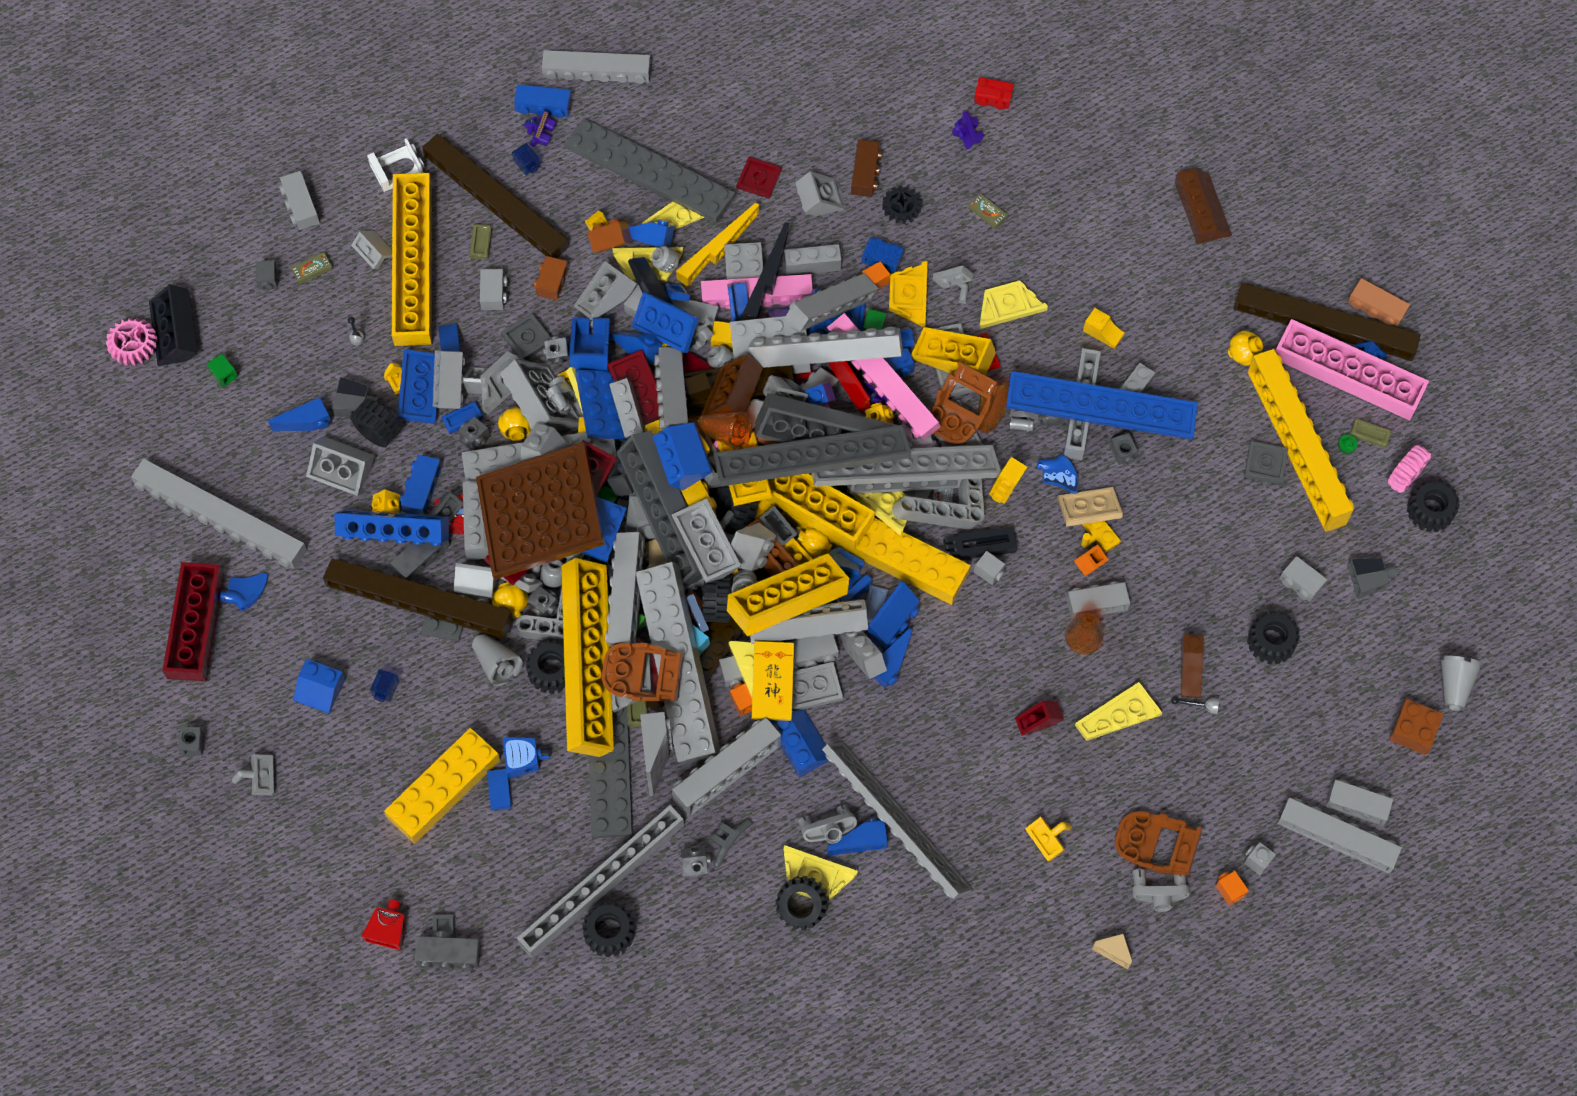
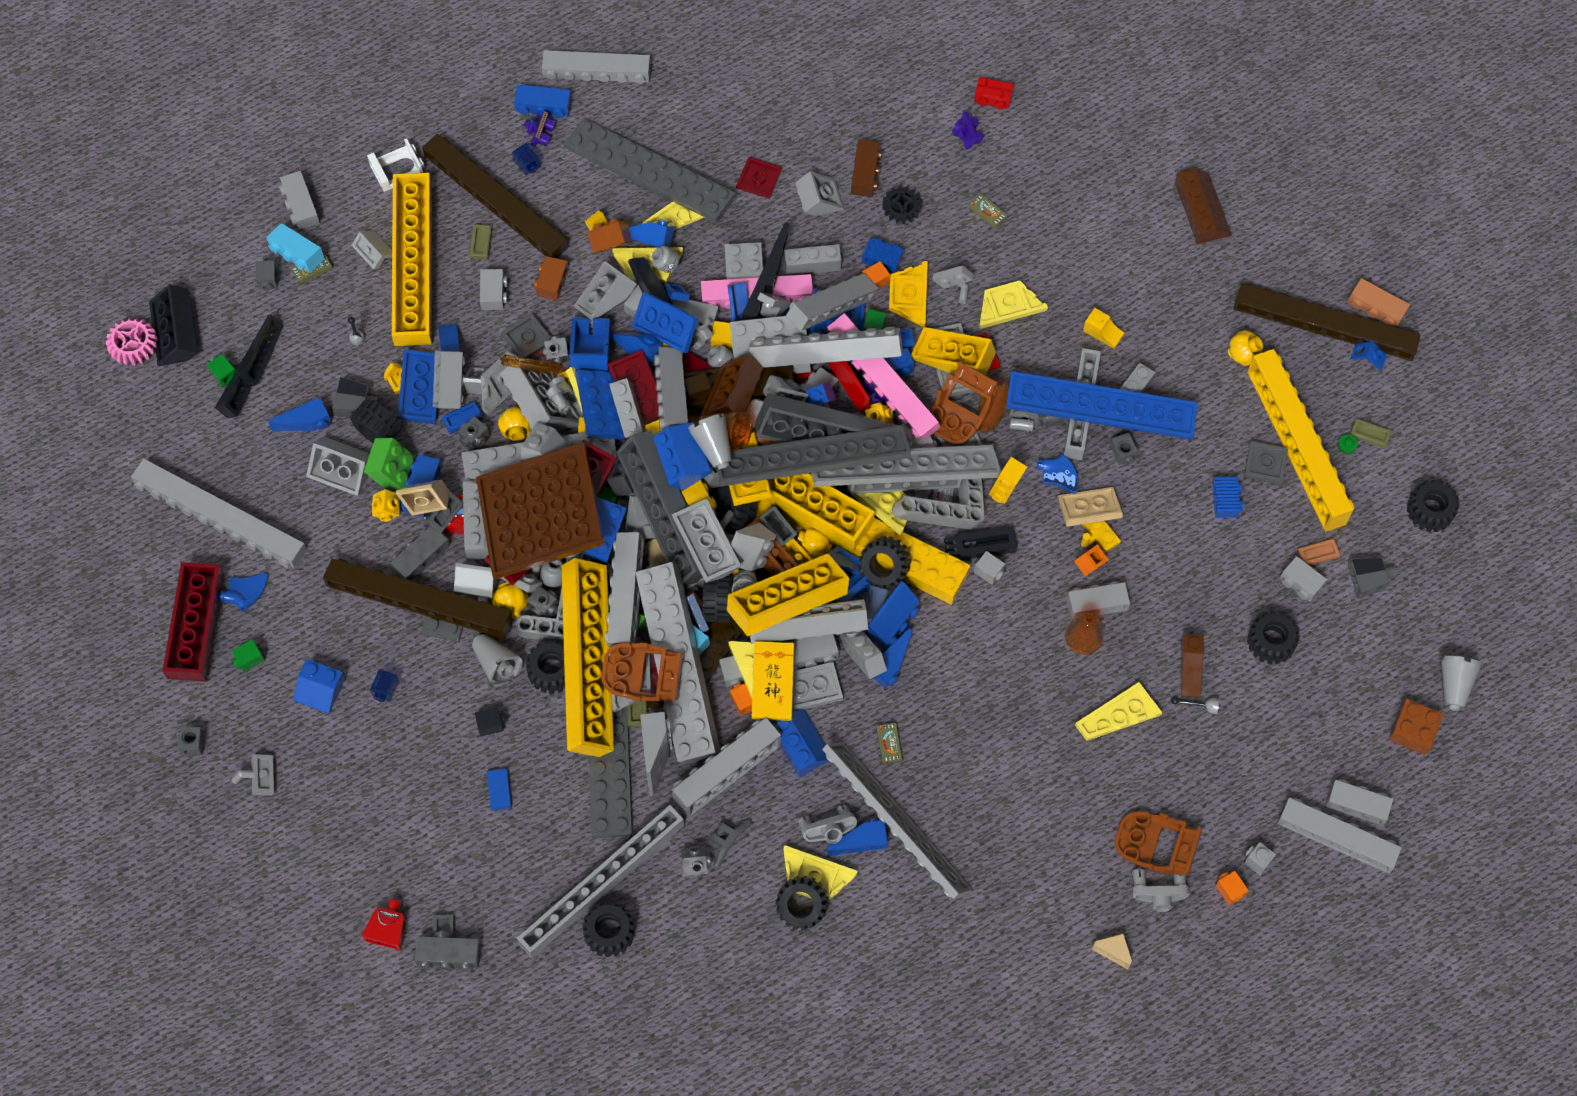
blue brick [334,510,449,546] -> none
yellow brick [384,728,500,844] -> none
torso [503,737,550,779] -> none
yellow slope [676,203,759,287] -> none
dark red slope [1015,700,1064,736] -> none
yellow plate [1025,817,1072,861] -> none
bright pink brick [1275,319,1429,421] -> none
bright pink gear [1388,445,1431,493] -> none
none -> black slope [214,314,283,418]
none -> green brick [232,640,264,673]
none -> medium azure brick [266,223,325,273]
none -> bright green brick [364,438,415,490]
none -> tan slope [396,480,449,515]
none -> black brick [475,707,506,737]
none -> clear orange axle [500,354,564,375]
none -> light grey cone [688,413,732,470]
none -> light grey slope [757,292,791,318]
none -> black tyre [859,536,911,589]
none -> olive tile [876,723,902,765]
none -> blue brick [1212,476,1243,518]
none -> nougat tile [1297,539,1341,566]

